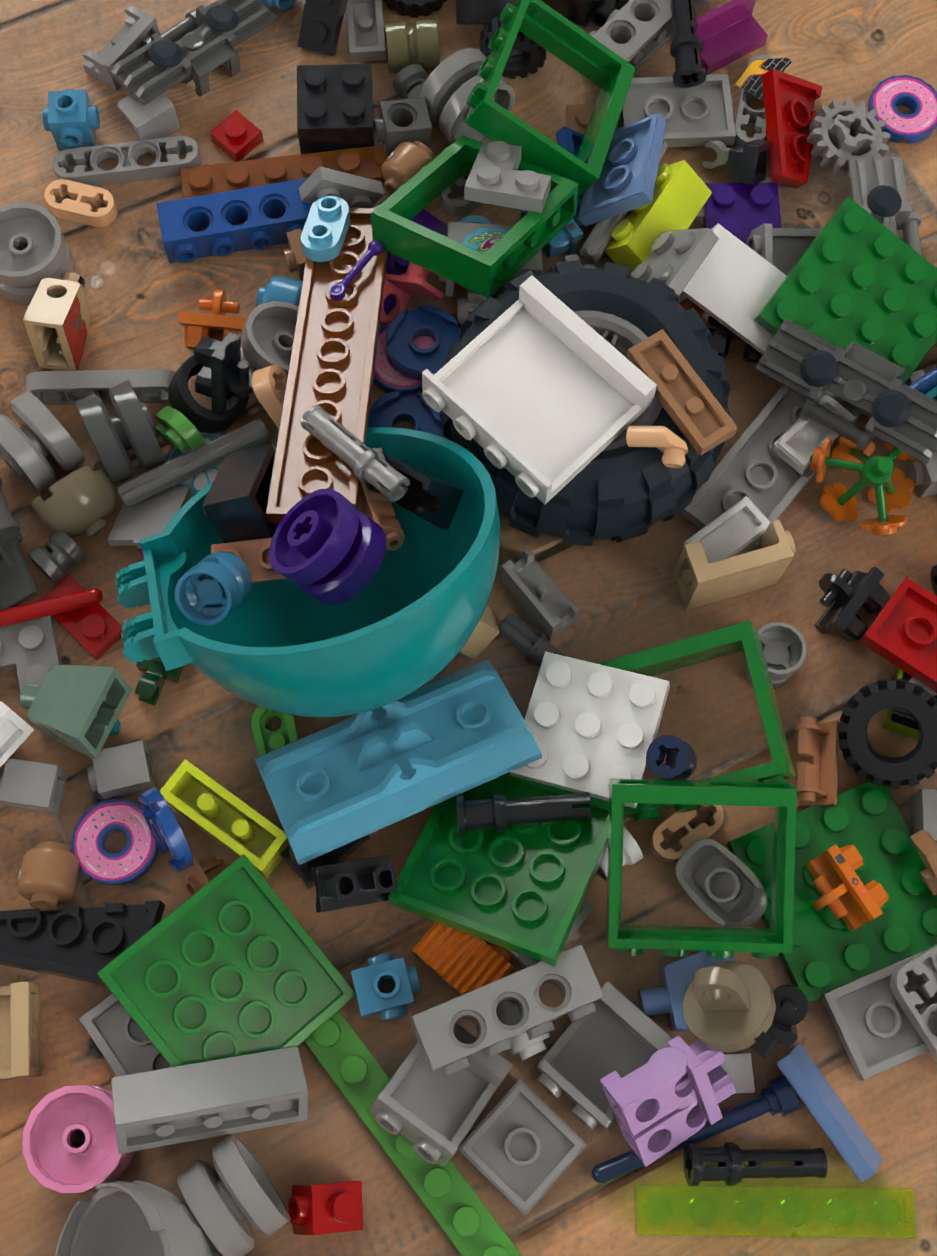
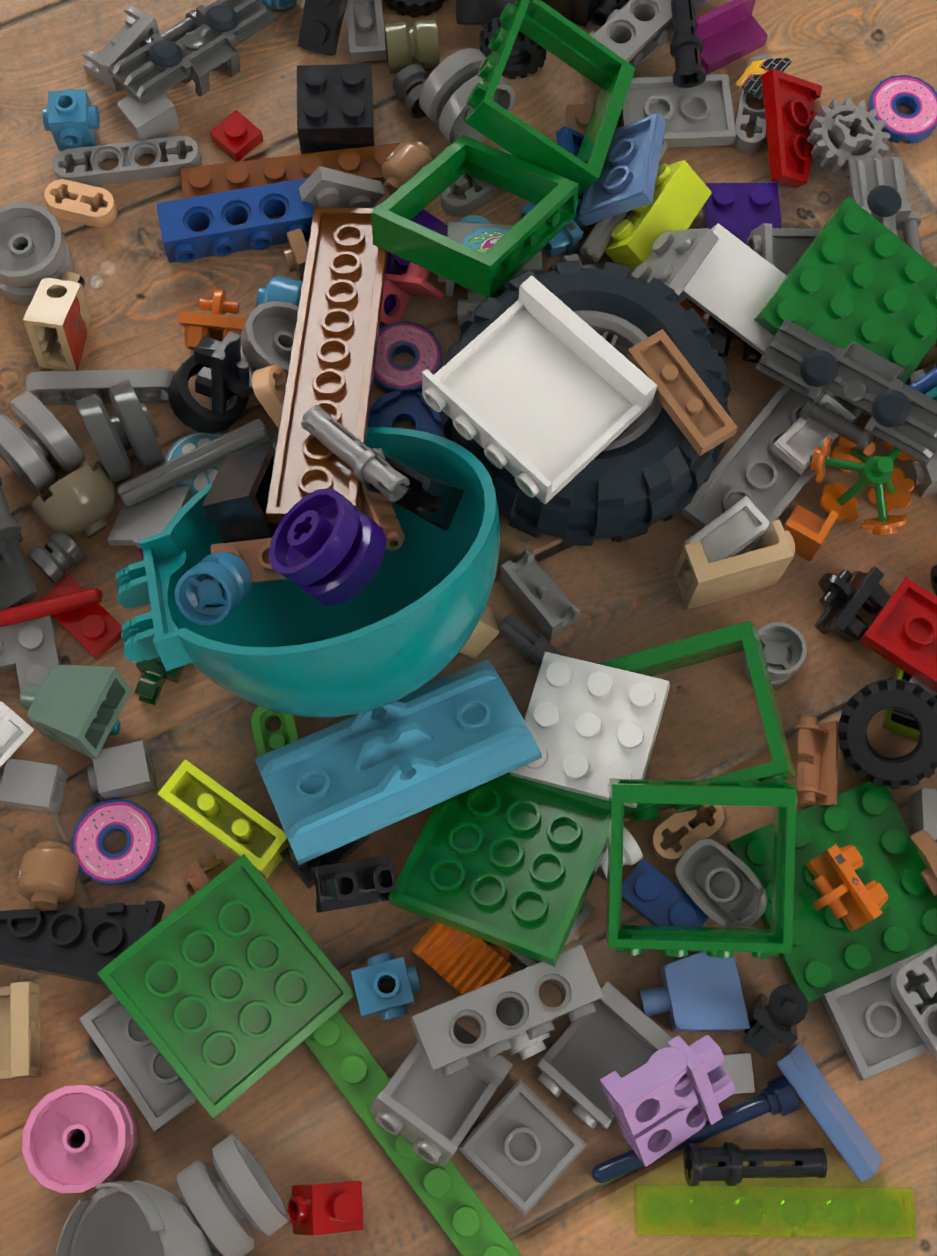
light grey panel [111,1047,308,1154] -> none
blue tile [138,787,194,872] -> none
bright green plate [155,405,206,453] -> none
medium azure plate [301,195,350,262] -> none
dark purple hinge [329,240,383,301] -> none
dark grey brick [373,97,432,157] -> none
blue tile [385,305,461,381] -> none
black pin [456,792,591,836] -> none
light grey plate [464,140,551,213] -> none
light nougat arm [626,426,688,468] -> none
dark blue wheel [646,735,697,780] -> none
dark tan tile [682,961,776,1053] -> none
black piece [702,139,771,185] -> none
none -> blue plate [622,858,709,927]
none -> orange panel [783,505,840,561]

